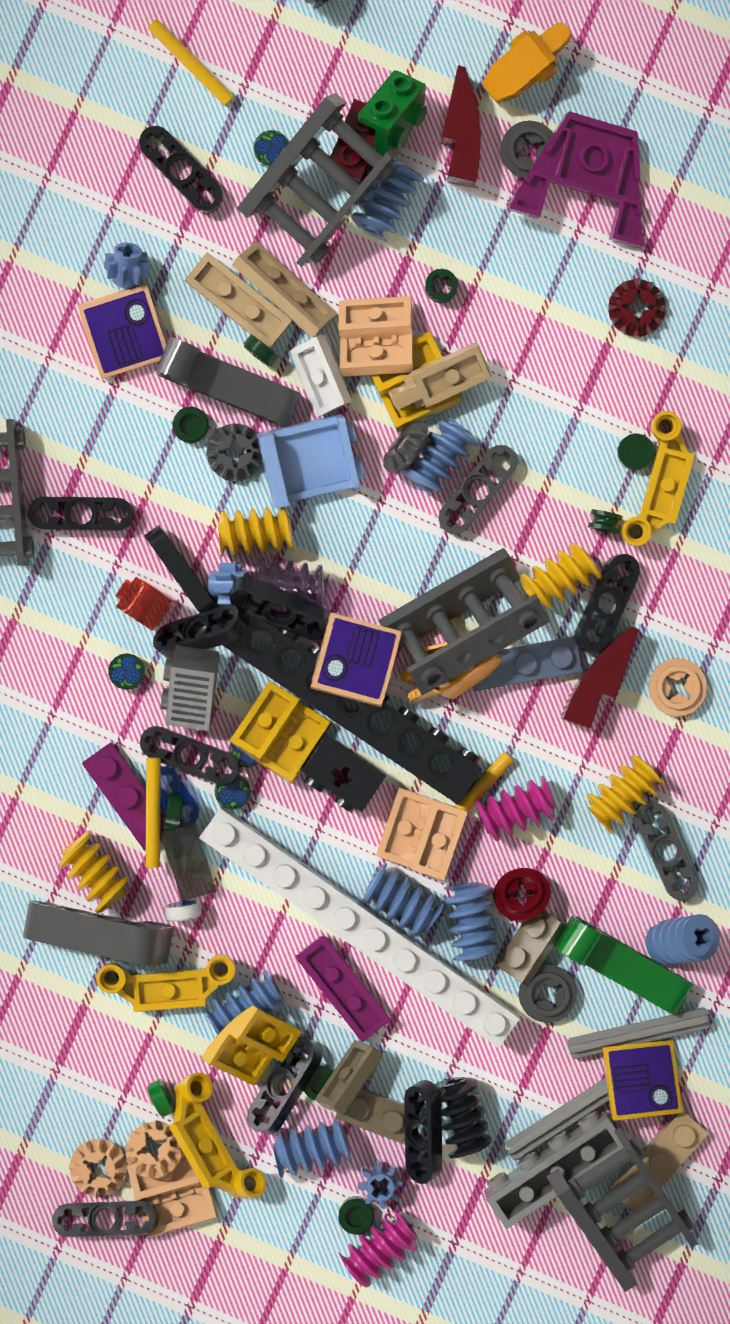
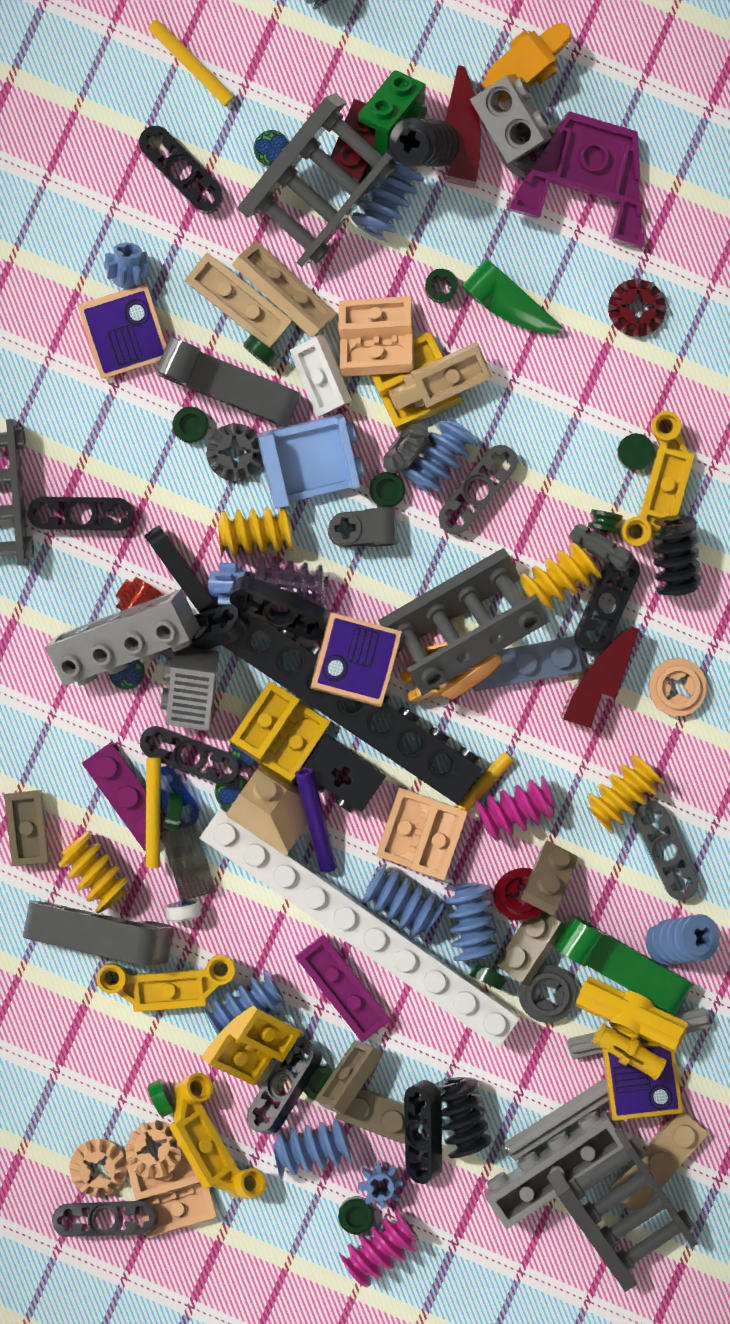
none -> dark tan plate [4,789,50,867]
none -> light grey brick [45,589,200,686]
none -> tan slope [226,764,308,856]
none -> dark purple piece [295,768,337,873]
none -> dark grey piece [328,507,398,547]
none -> dark green tile [369,472,405,508]
none -> black piece [389,117,459,167]
none -> green piece [461,259,563,334]
none -> dark green tile [469,963,507,991]
none -> light grey brick [470,74,552,164]
none -> dark tan plate [521,840,578,916]
none -> dark grey axle [569,524,634,571]
none -> yellow piece [576,976,688,1053]
none -> yellow pin [592,1022,666,1080]
none -> black piece [651,515,701,596]

